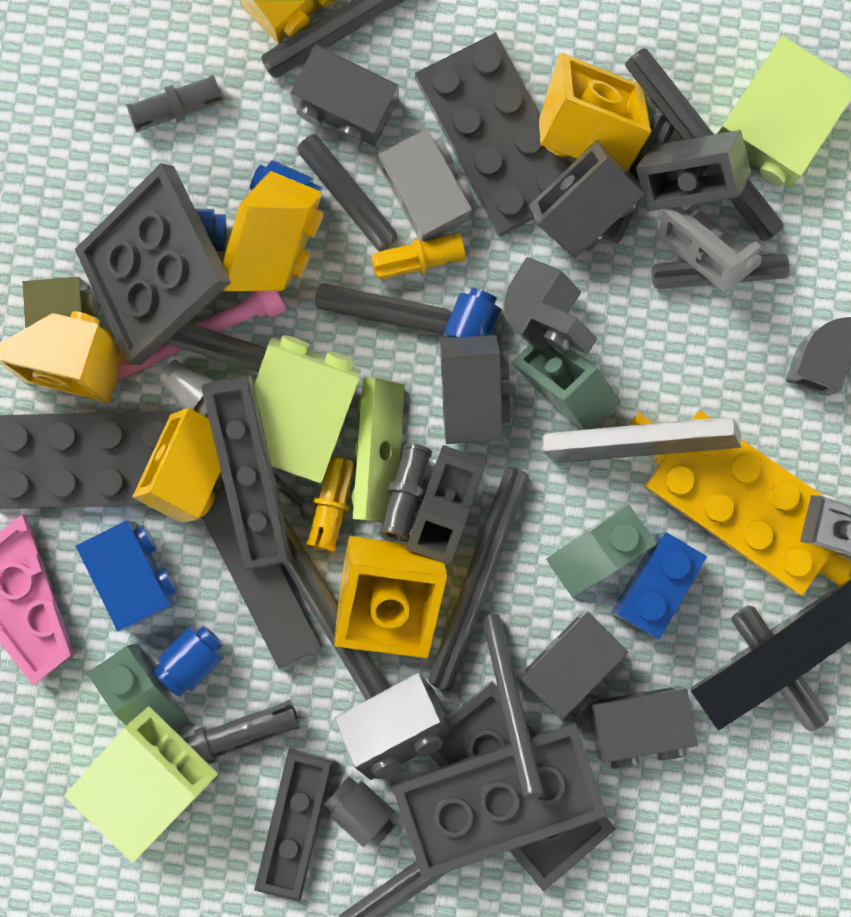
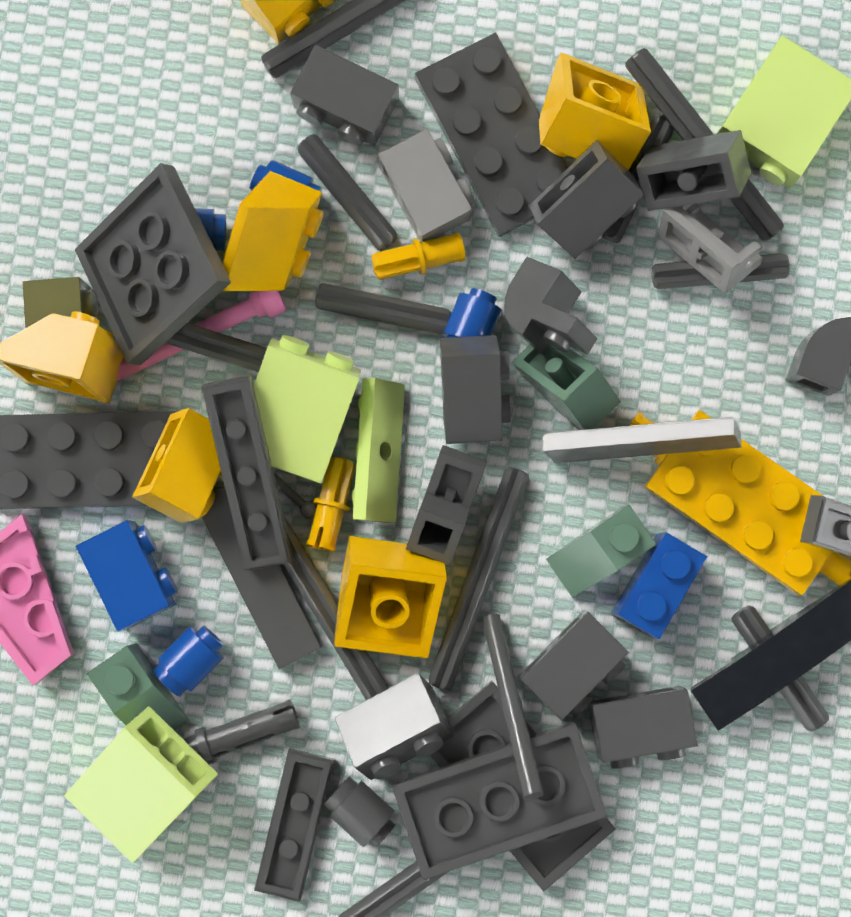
dark grey pin [126,75,223,133] -> none
light grey cone [159,360,215,419] -> none
dark grey pin [380,443,432,542] -> none

